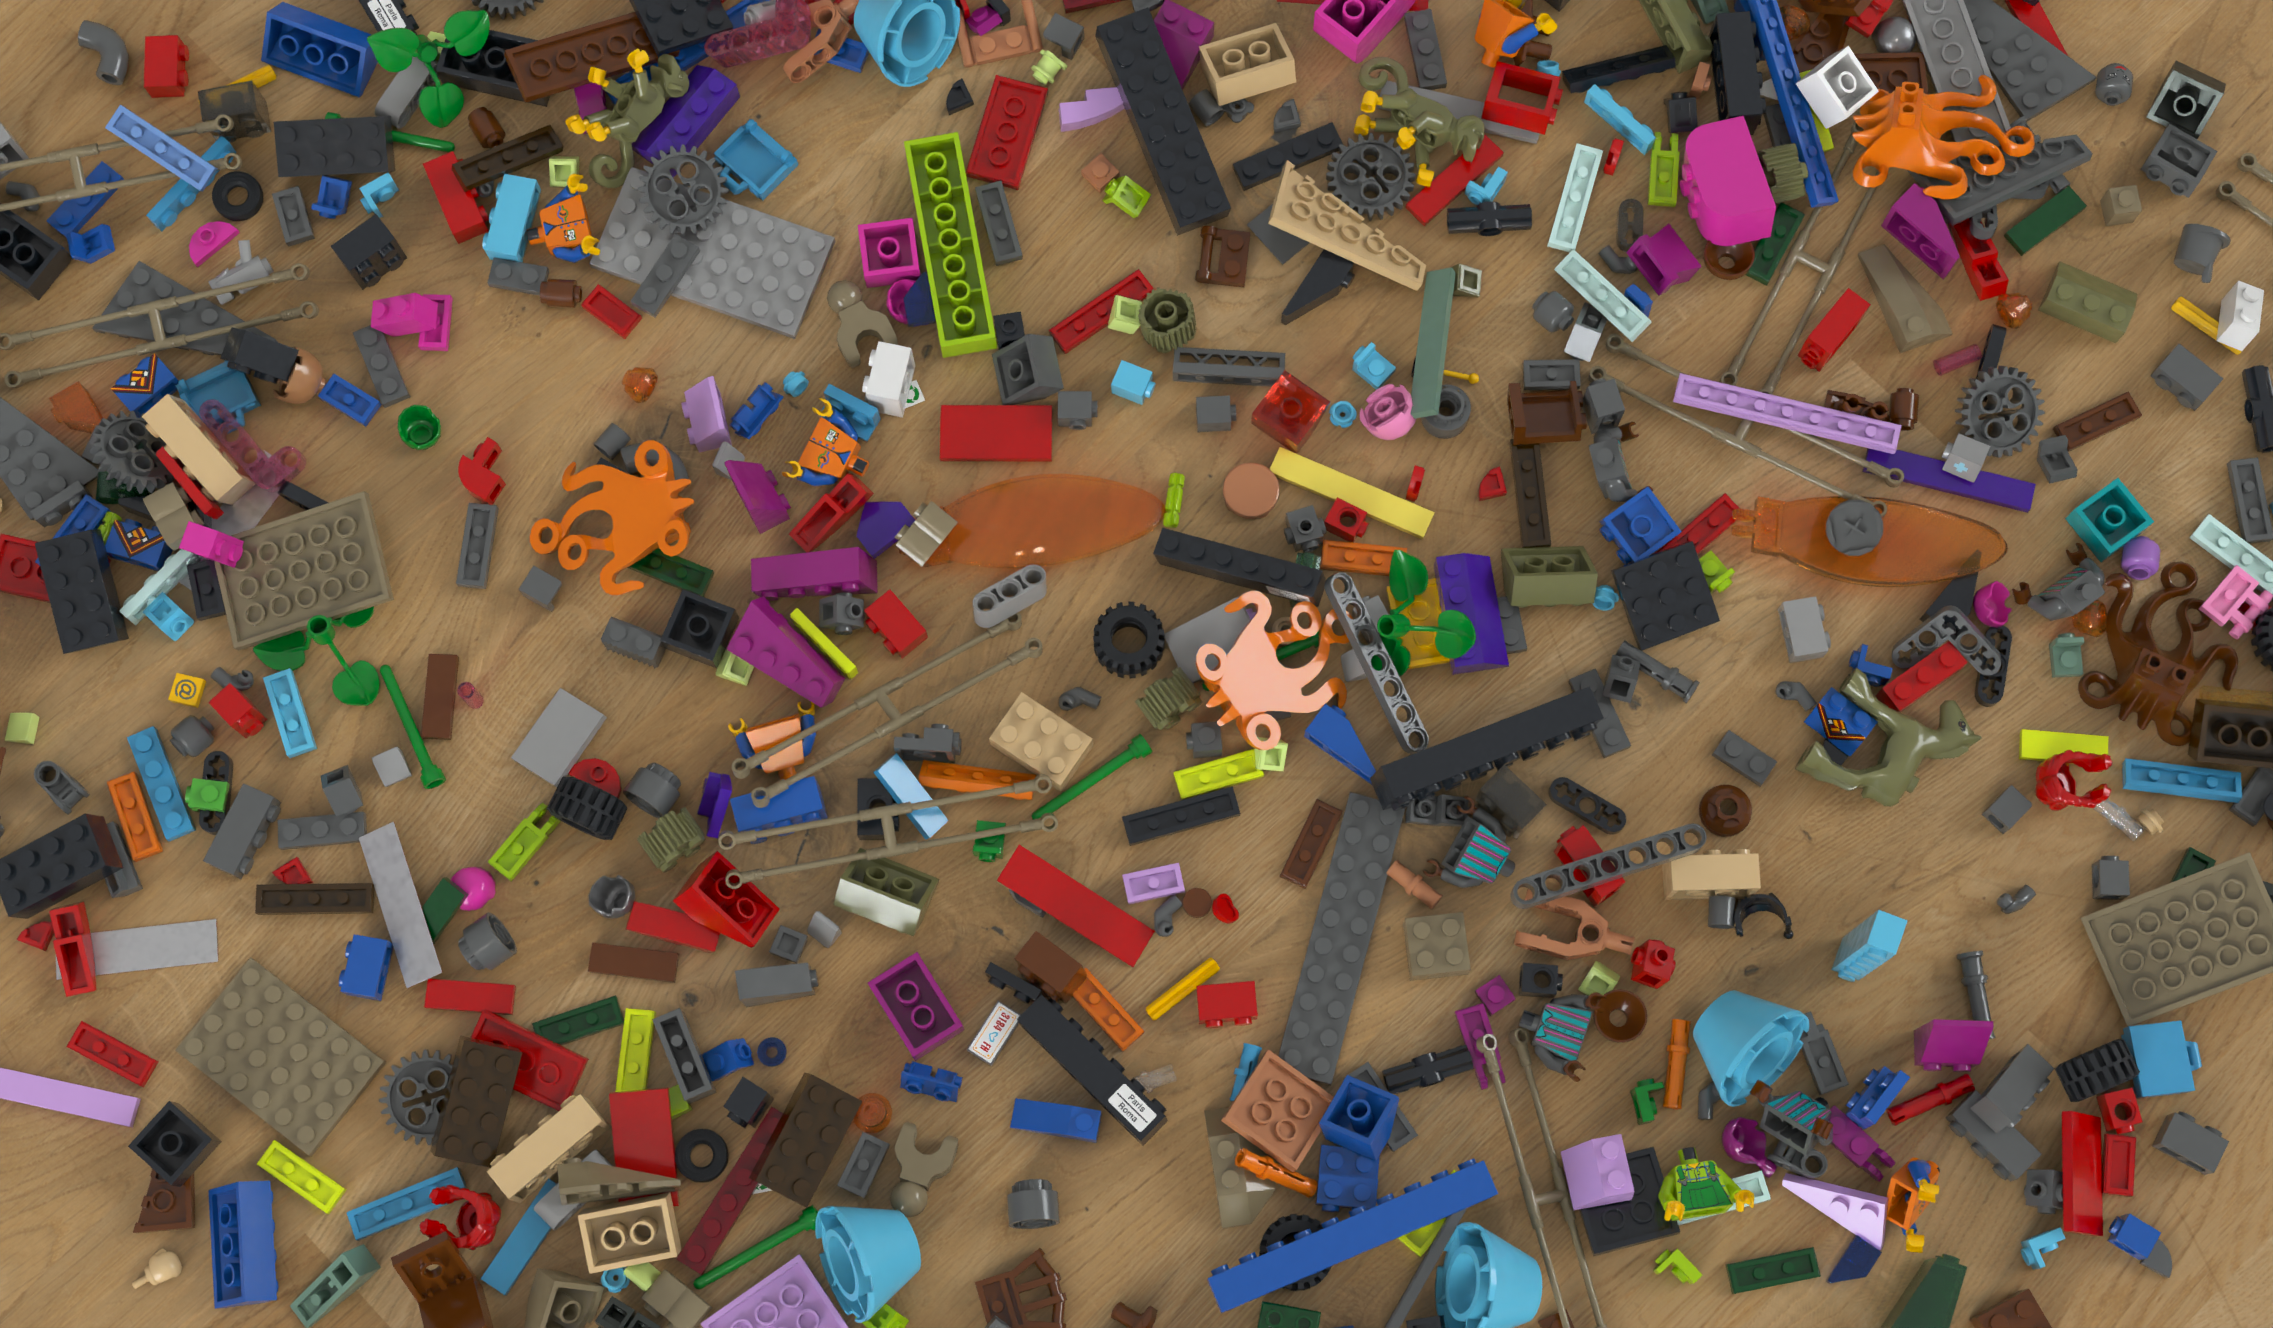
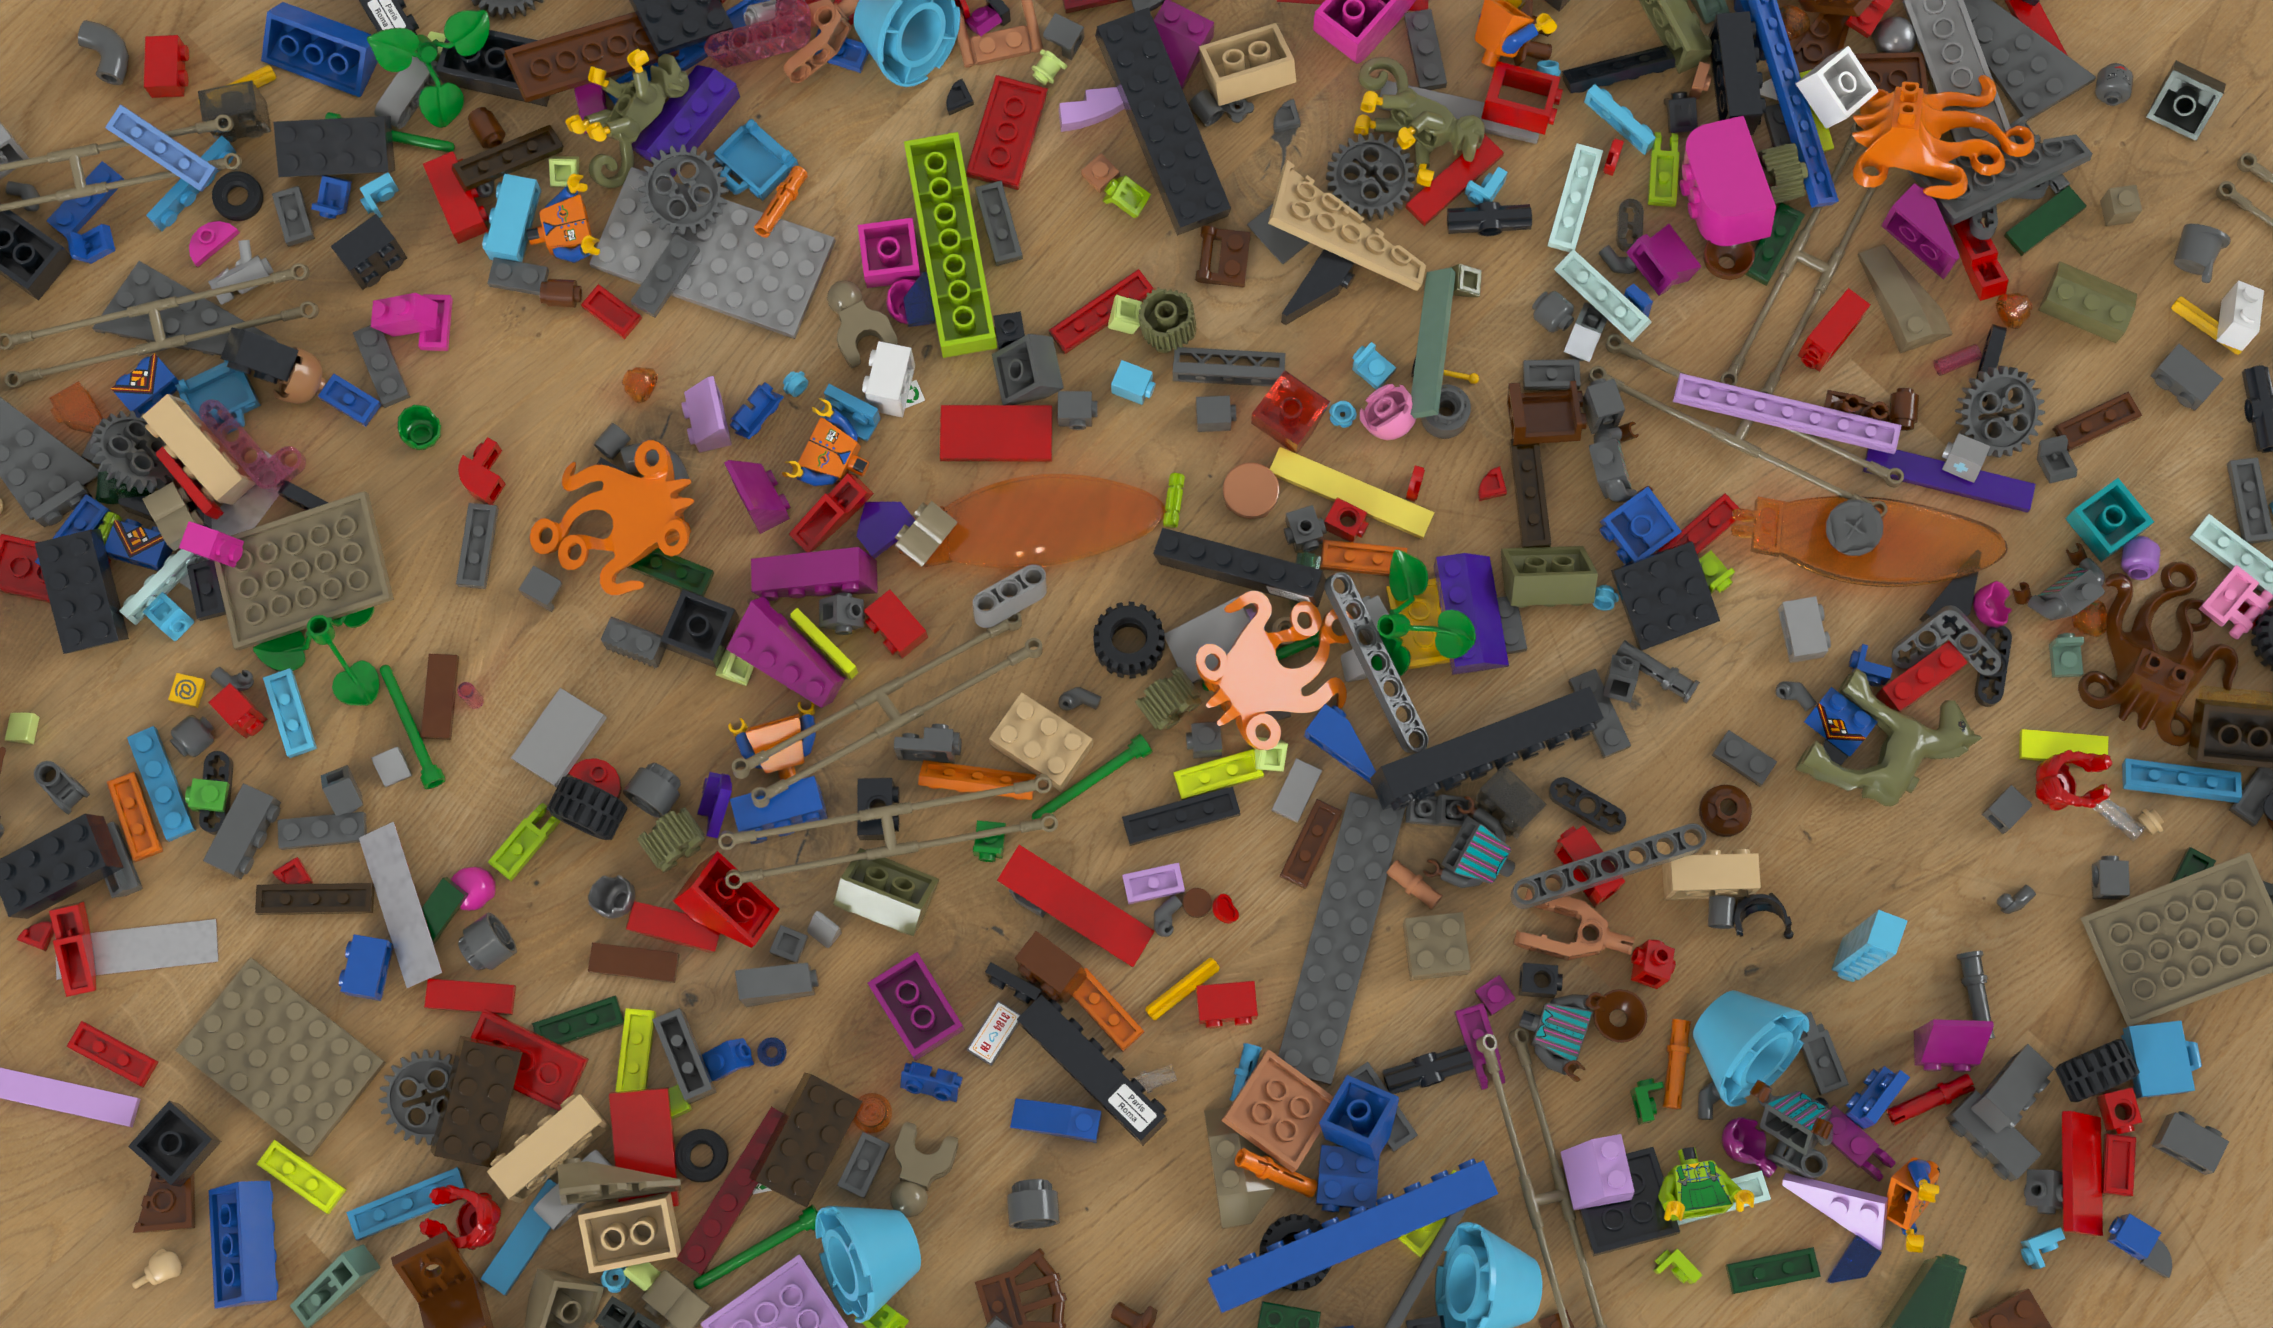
light grey slope [712,441,745,480] -> none
black brick [723,1077,774,1128] -> none
tile [873,753,949,840] -> none
black plate [1232,122,1343,191] -> none
yellowish green slope [1578,961,1620,1002] -> none
dark grey plate [2140,123,2218,198] -> none
none -> orange pin [754,166,808,238]
none -> light grey tile [1272,758,1322,823]

